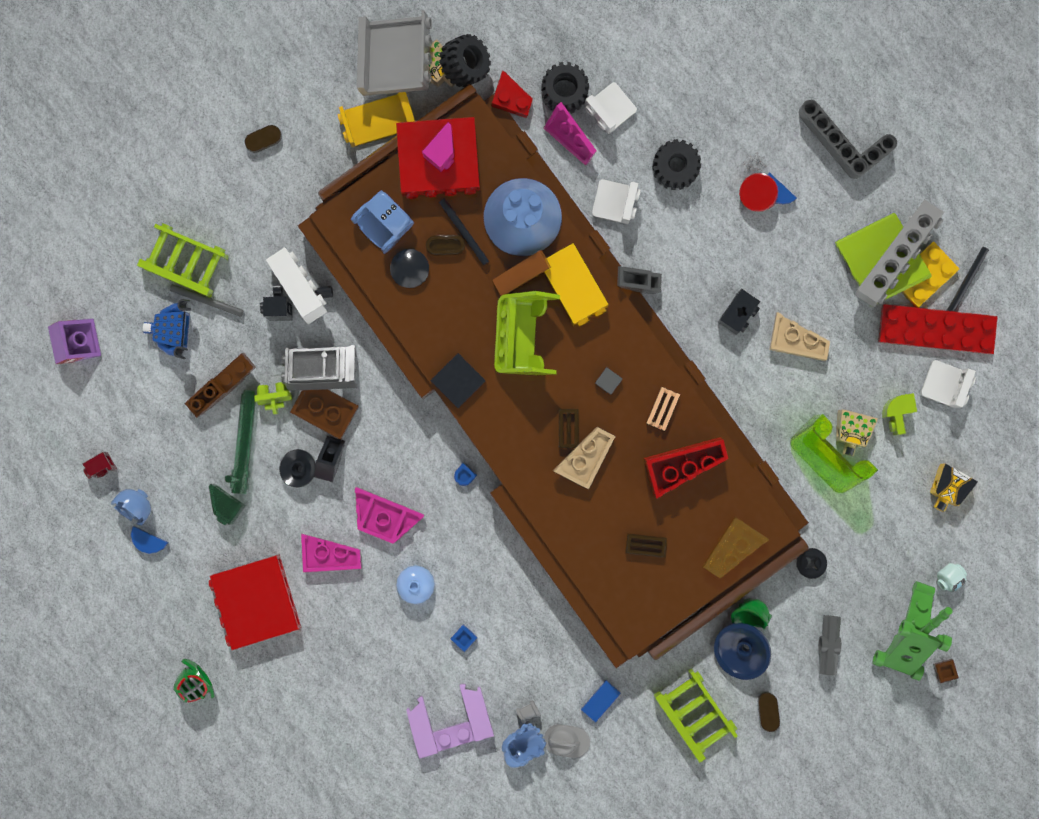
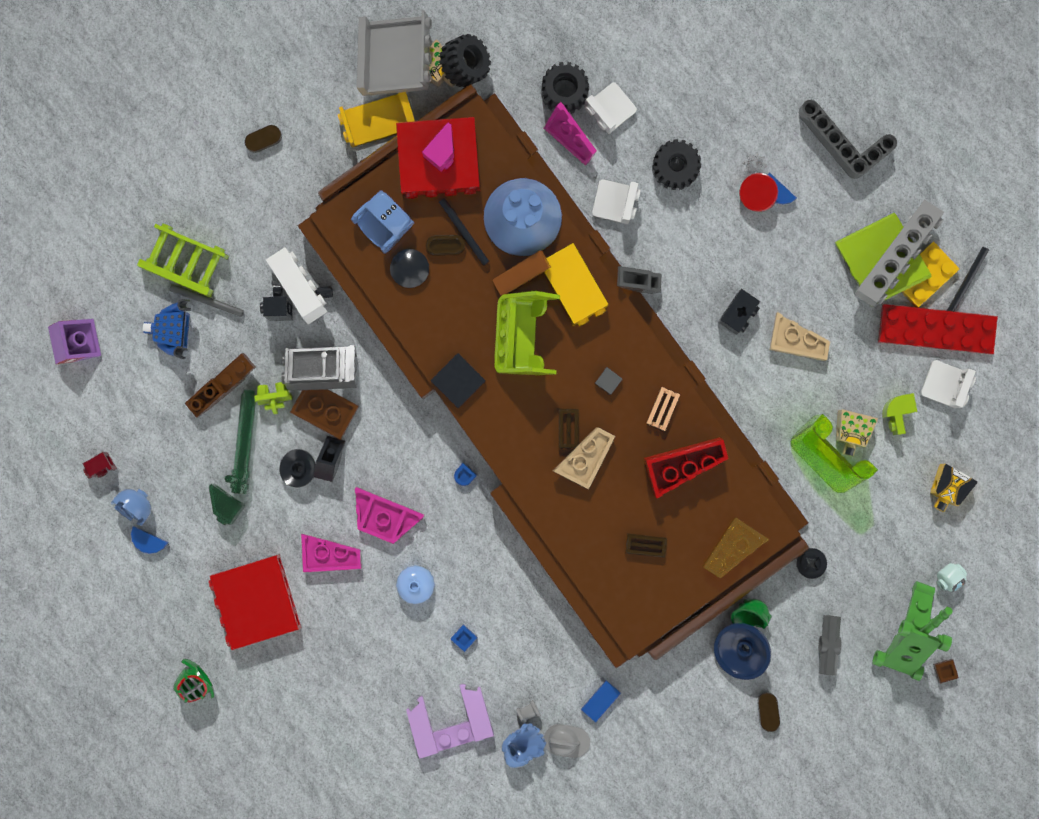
red wing [491,71,533,118] -> none
lime fence [654,669,738,763] -> none

